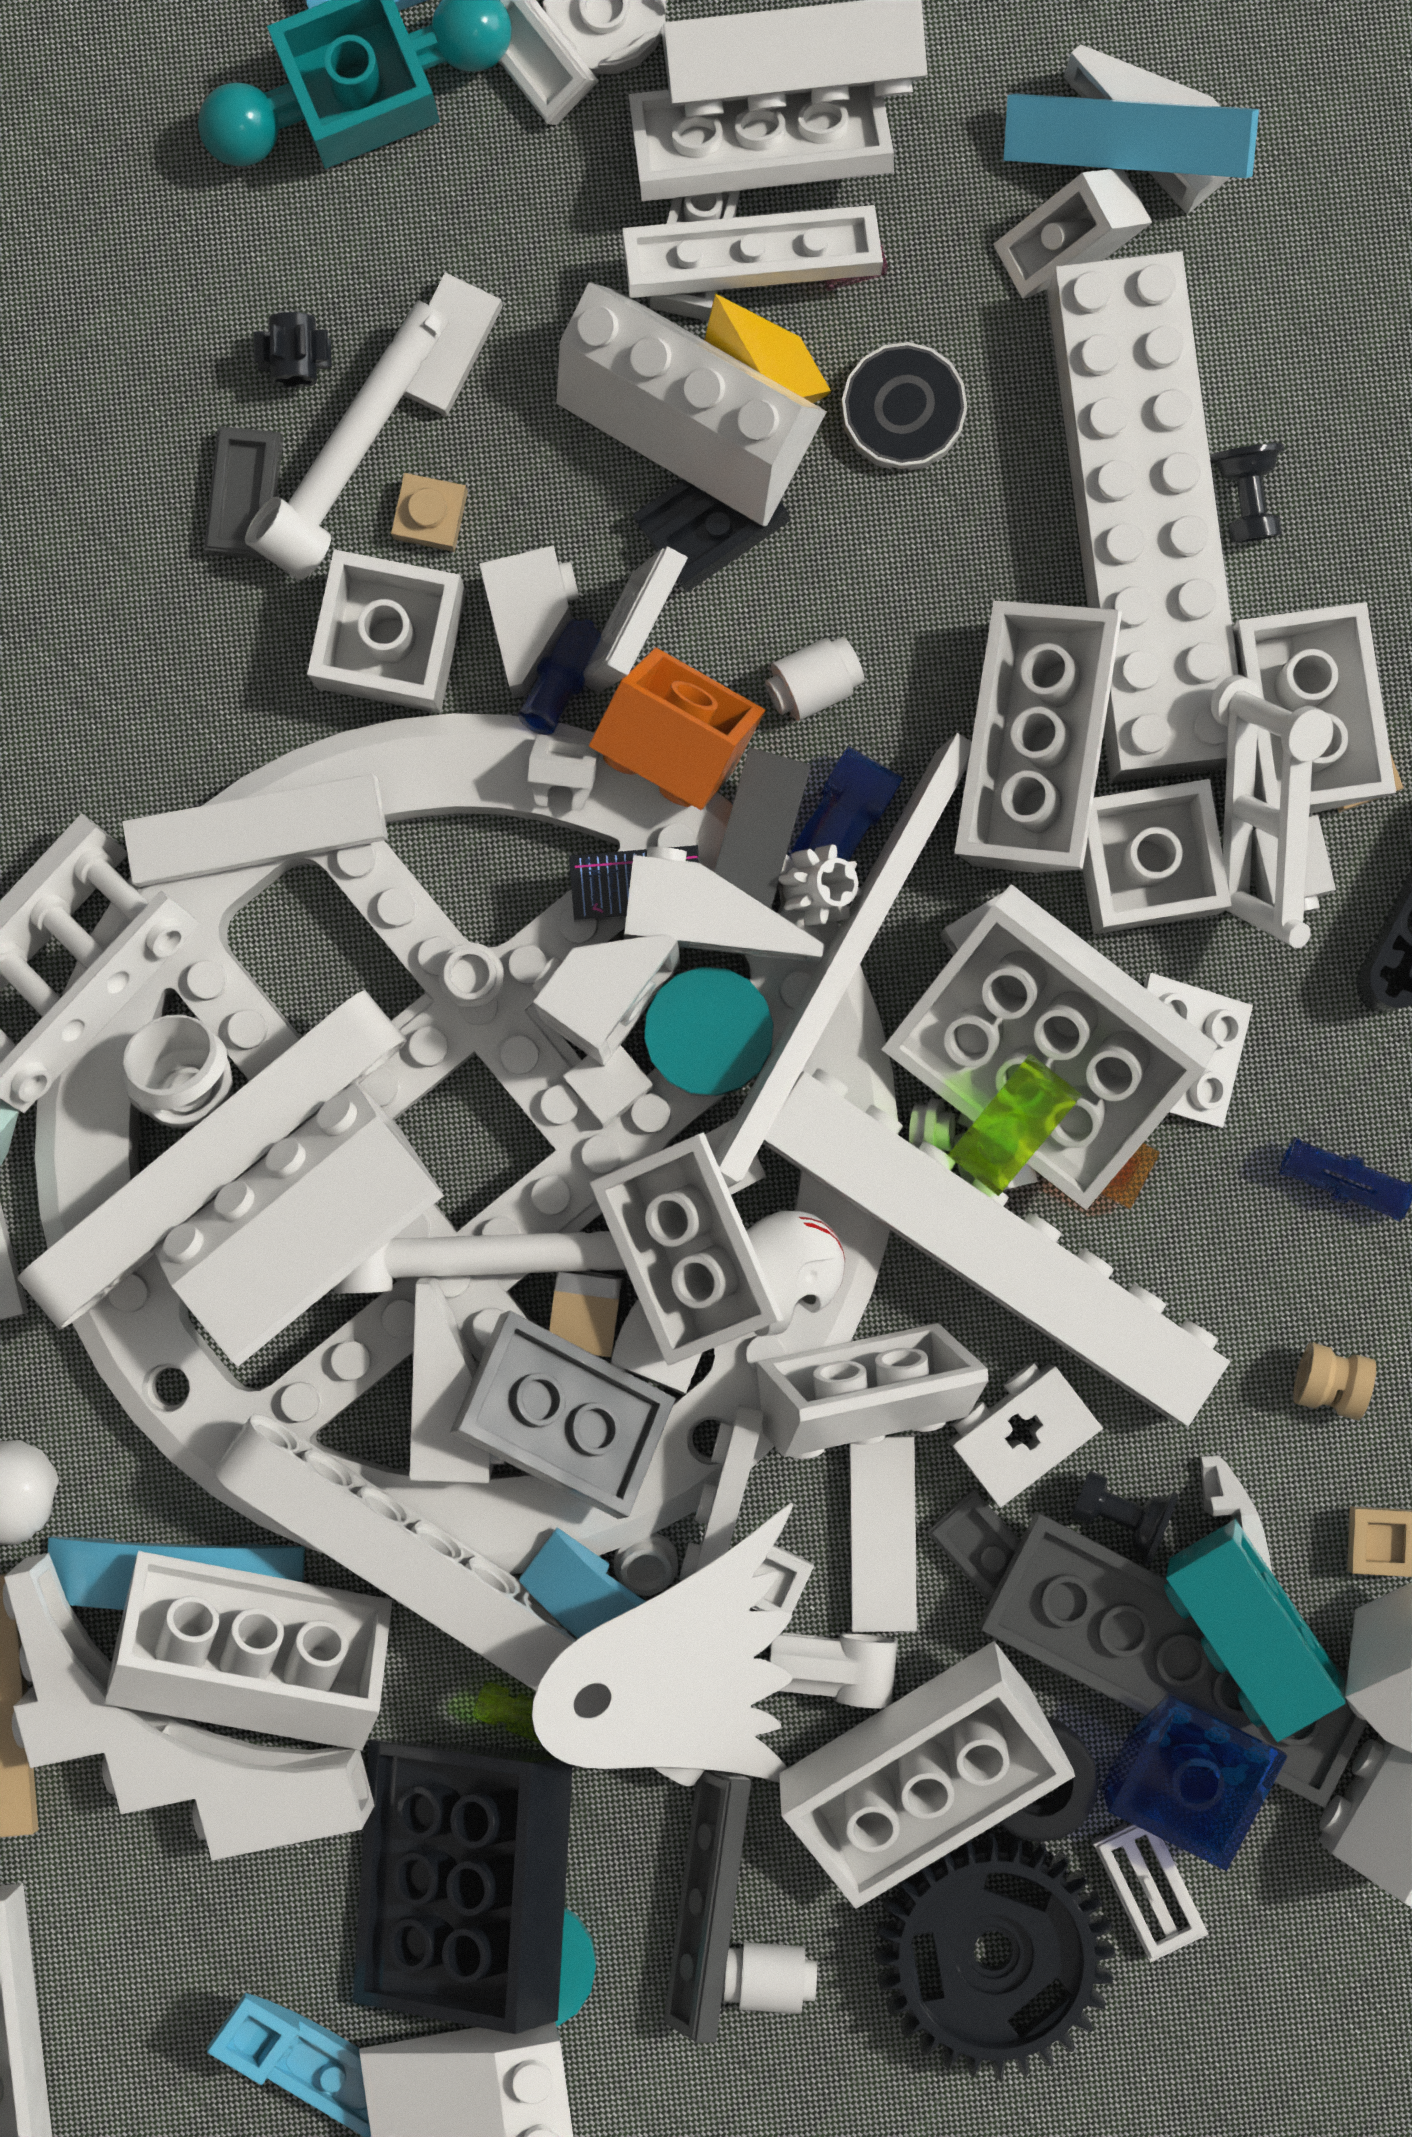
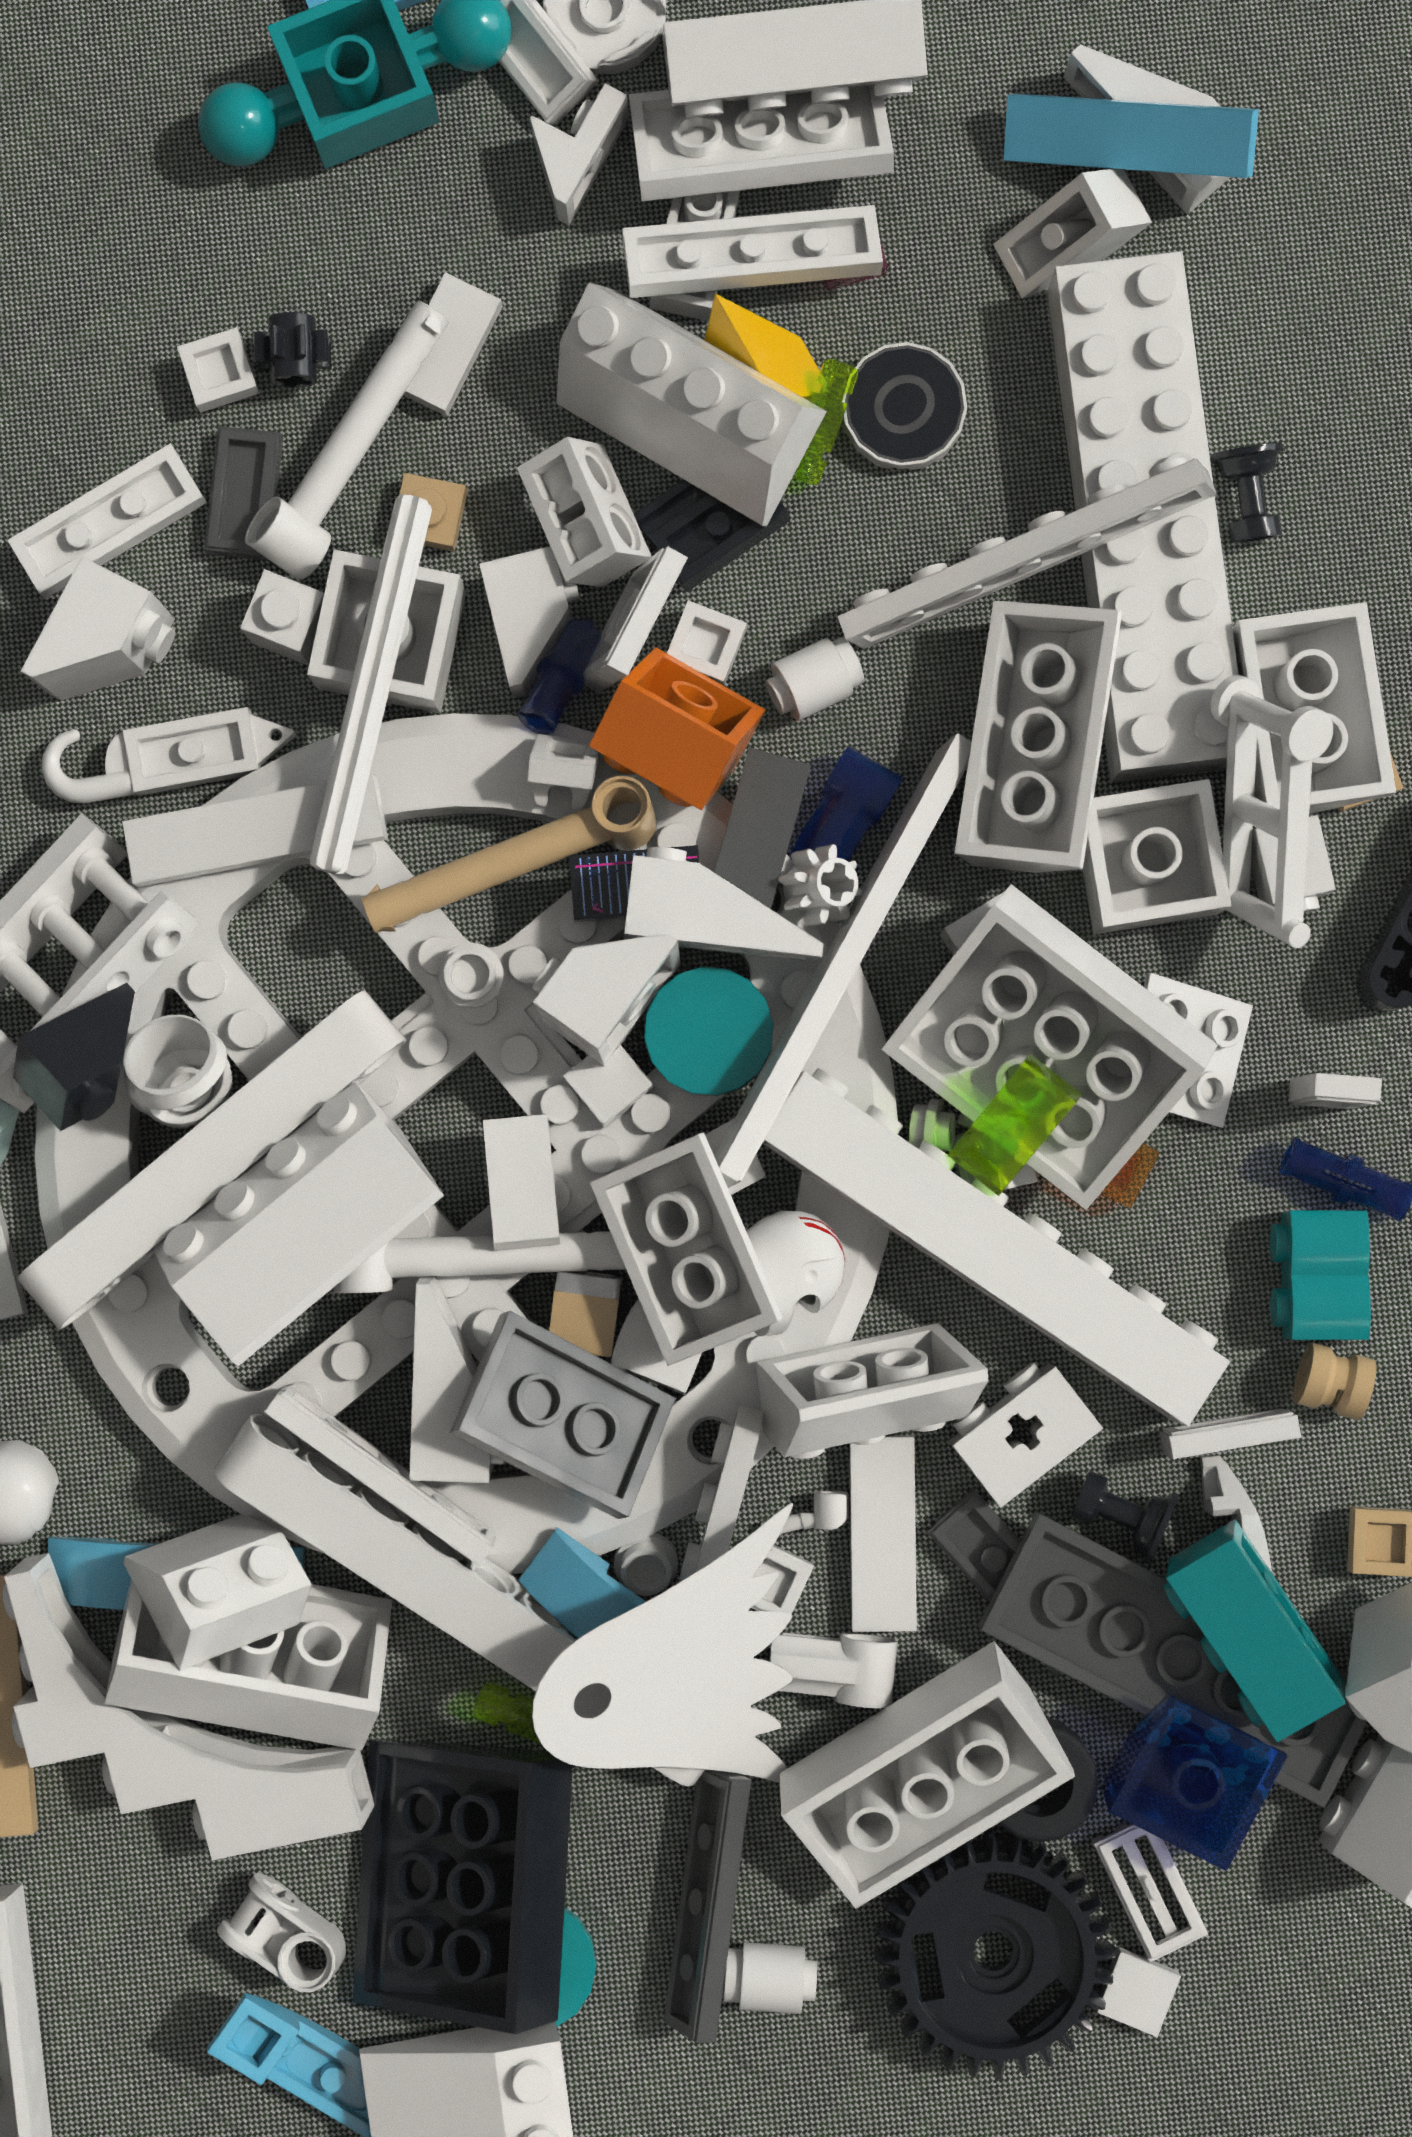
none -> white plate [7,443,207,599]
none -> black slope [13,983,135,1131]
none -> white slope [21,557,175,701]
none -> white plate [41,707,296,803]
none -> white slope [123,1514,312,1671]
none -> white plate [177,327,260,413]
none -> white piece [217,1873,346,1992]
none -> white brick [240,569,324,666]
none -> white tile [264,1385,496,1567]
none -> white axle [310,495,432,874]
none -> tan piece [361,776,656,933]
none -> white tile [483,1114,560,1251]
none -> white brick [517,437,652,587]
none -> white slope [530,83,629,226]
none -> white plate [667,600,747,686]
none -> white hand [761,1491,849,1534]
none -> clear neon green axle [792,359,858,485]
none -> white plate [837,457,1217,649]
none -> white tile [1095,1946,1181,2037]
none -> white tile [1160,1408,1301,1459]
none -> teal brick [1269,1210,1371,1340]
none -> white tile [1289,1073,1382,1109]

